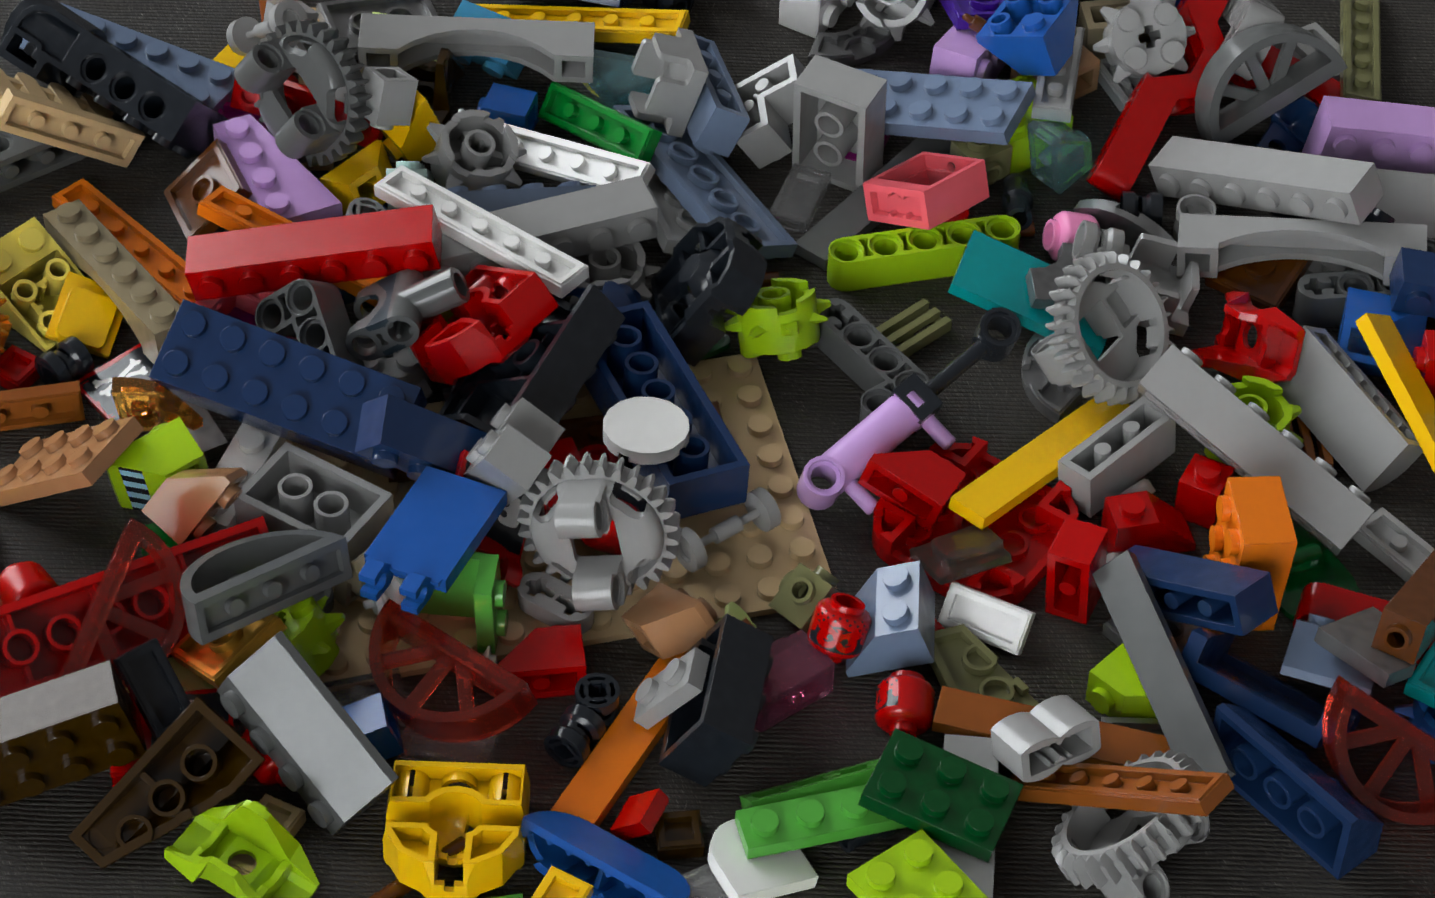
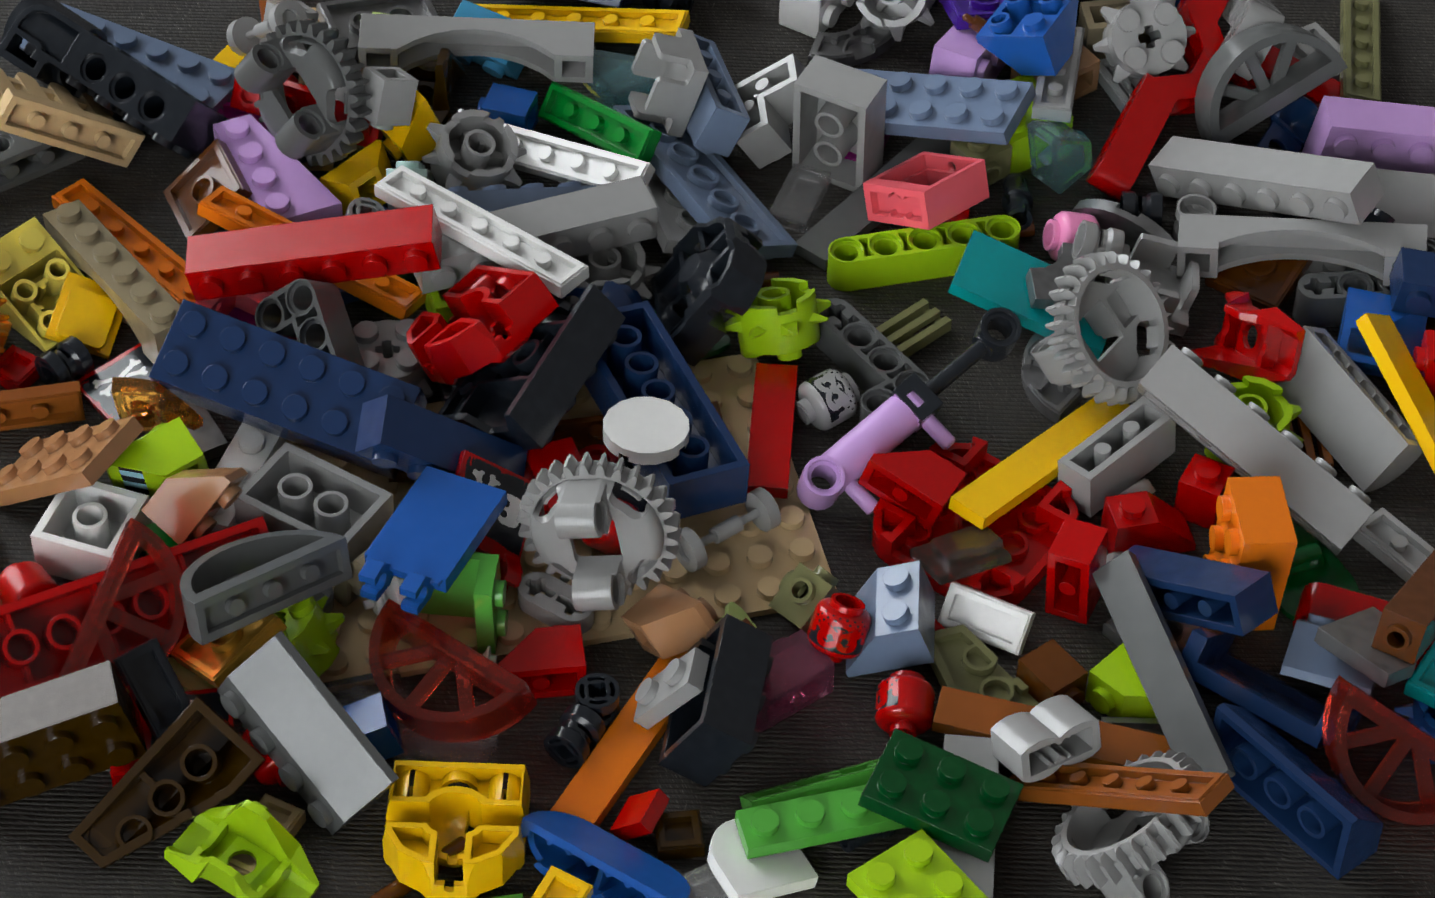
dark grey connector [346,267,470,361] -> none
light grey brick [463,397,565,506] -> none
none -> white brick [30,481,153,581]
none -> red tile [747,363,798,499]
none -> light grey head [795,368,860,431]
none -> reddish brown brick [1016,639,1088,705]

